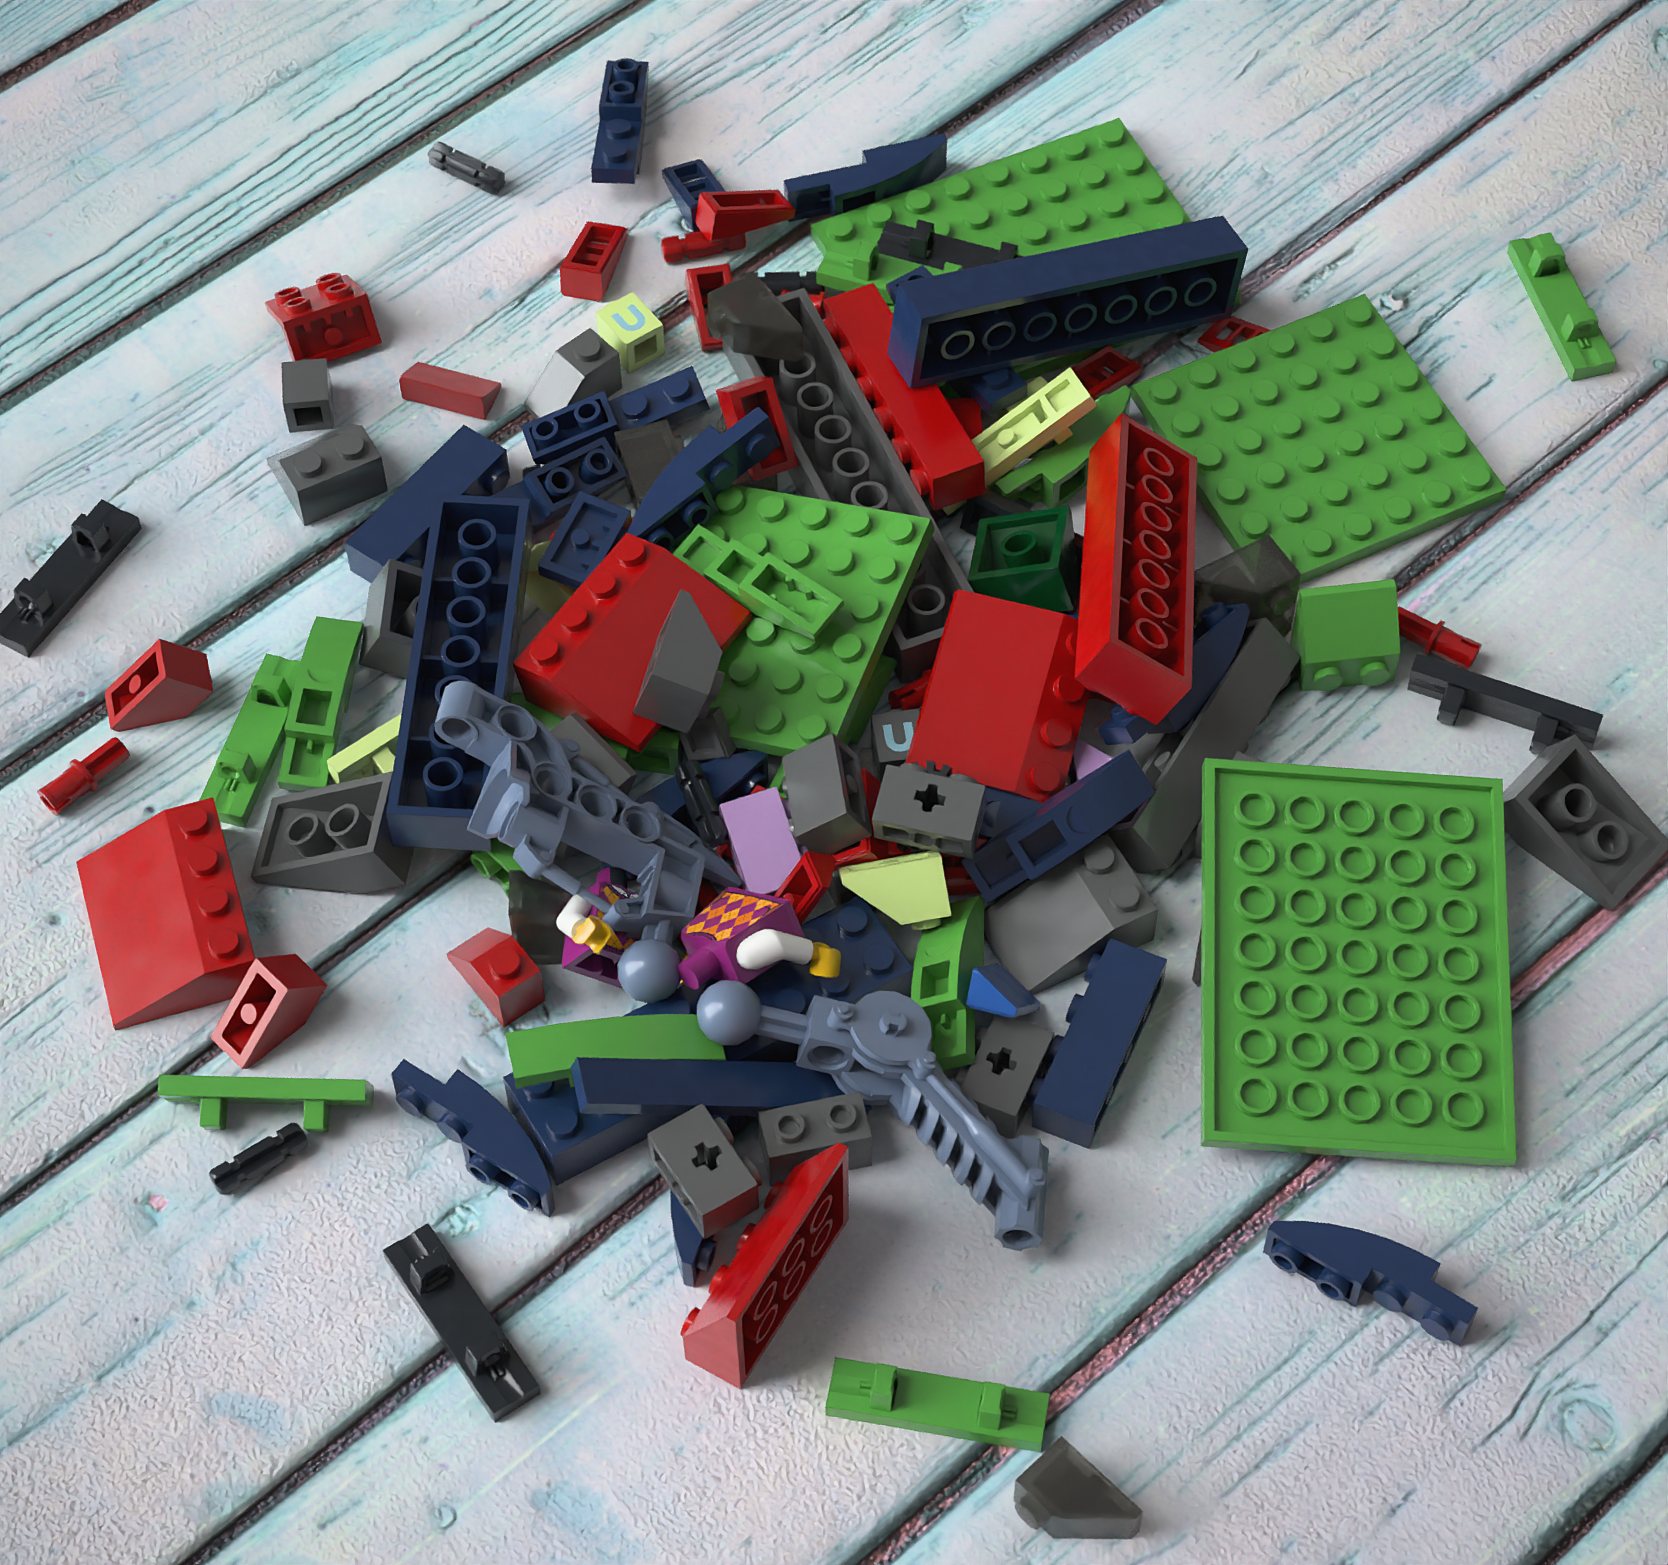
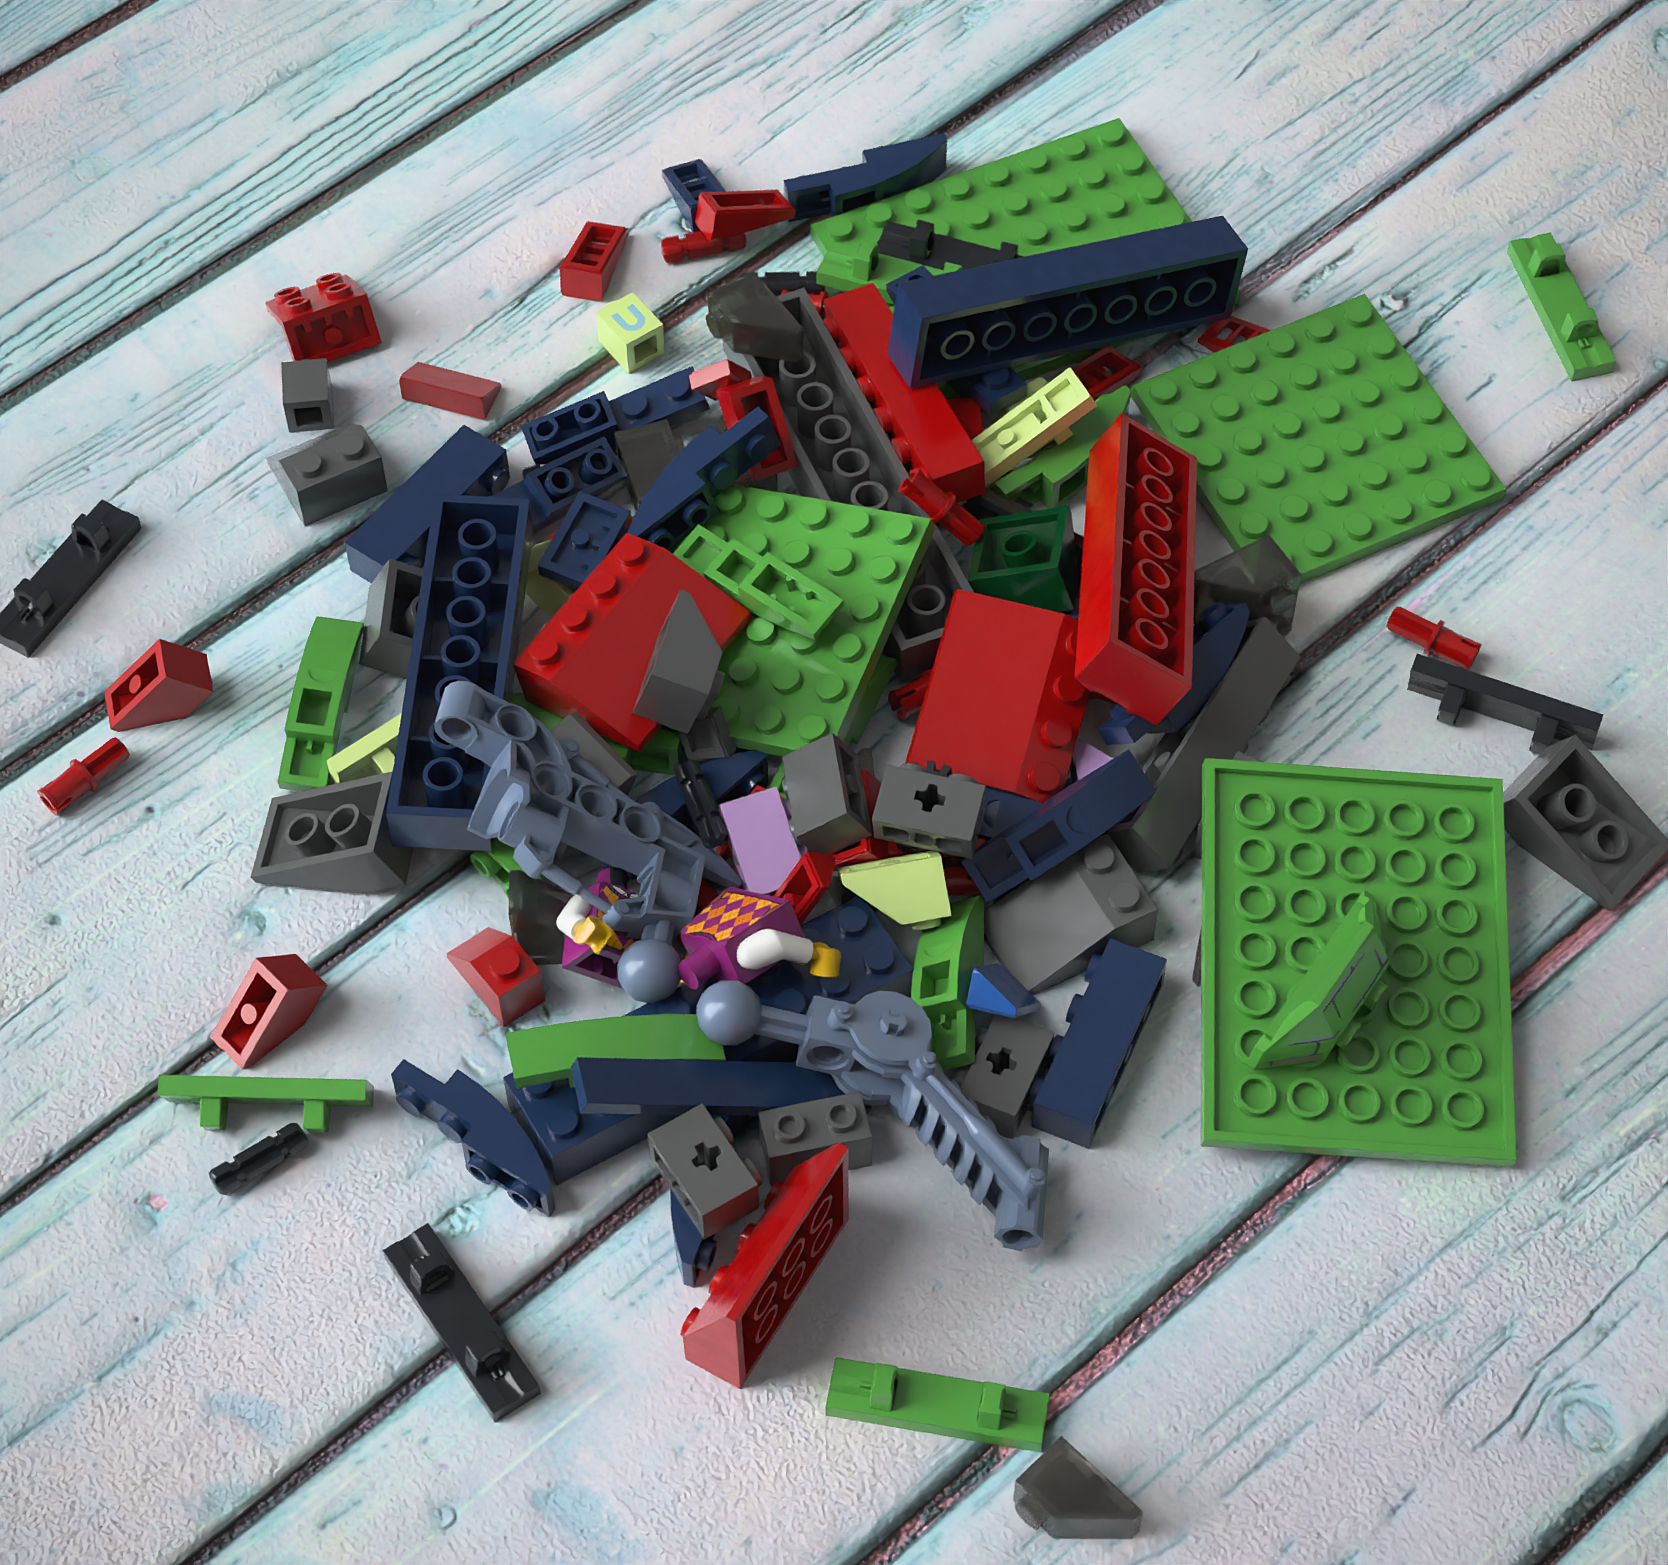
slope [76,797,256,1031] -> none
bright green hinge [199,653,301,828] -> none
black axle [428,142,506,195] -> none
dark grey slope [524,328,622,419] -> none
dark blue slope [591,58,649,184] -> none
red slope [685,263,739,352] -> none
dark grey brick [871,709,919,783] -> none
dark blue slope [1263,1221,1478,1347] -> none
bright green slope [1290,579,1400,691] -> none
none -> red tile [689,359,752,401]
none -> red axle [898,468,985,546]
none -> bright green wedge [1246,890,1390,1070]

